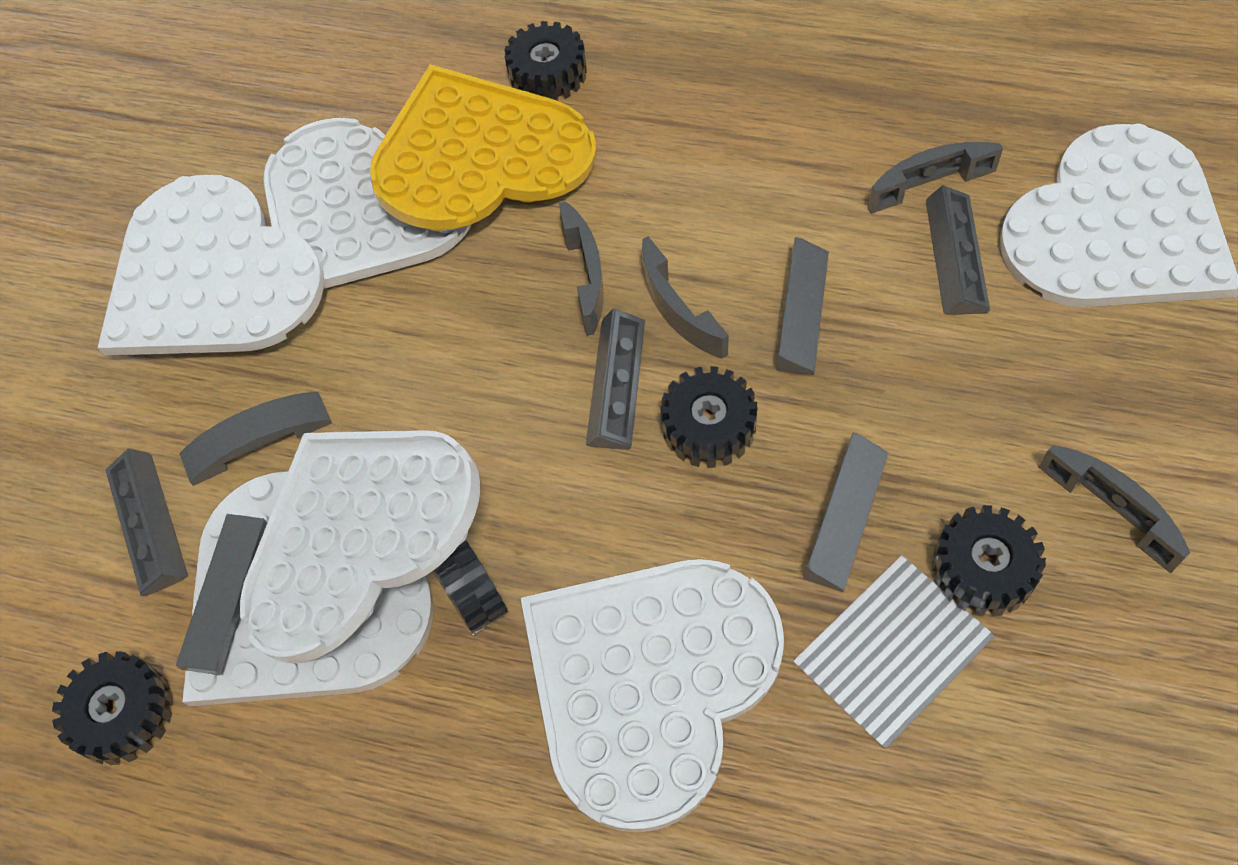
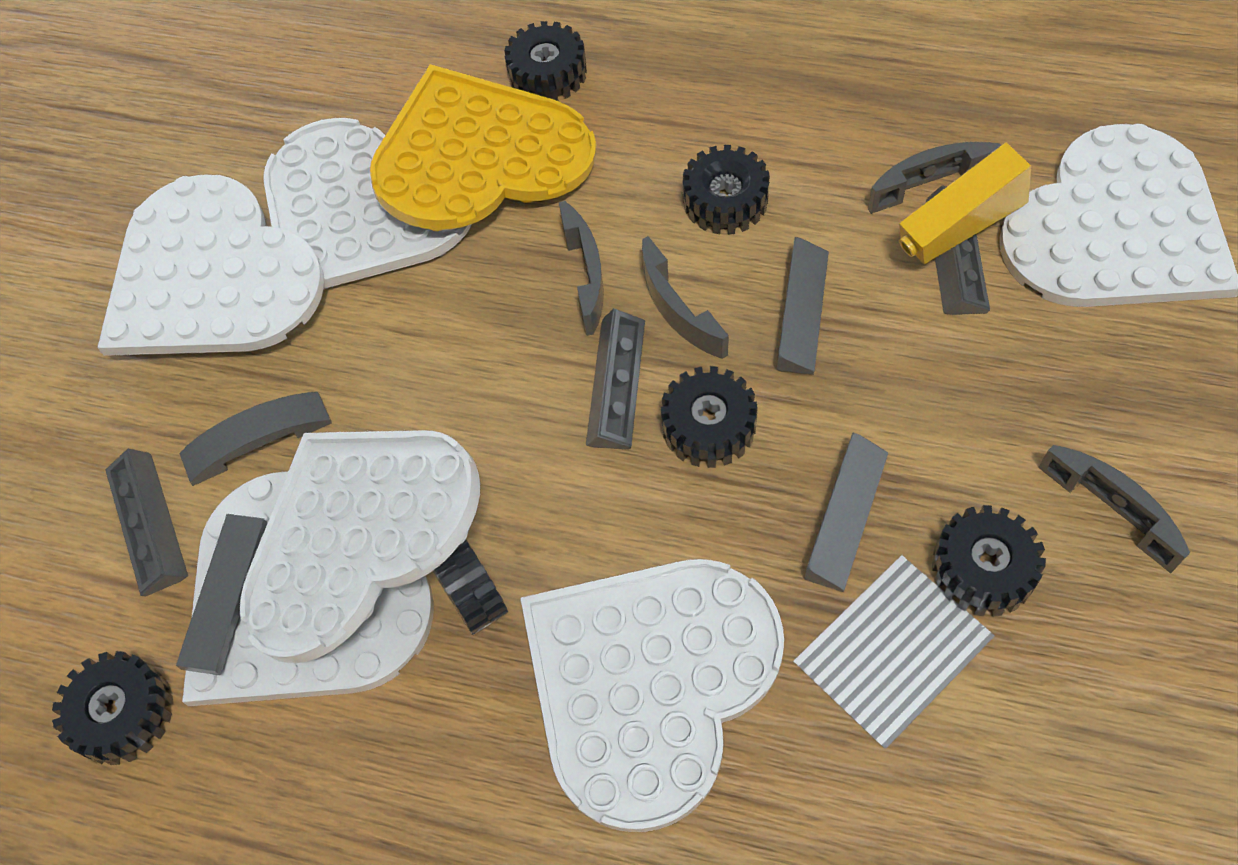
none -> black bush [682,145,770,235]
none -> yellow slope [899,142,1031,264]

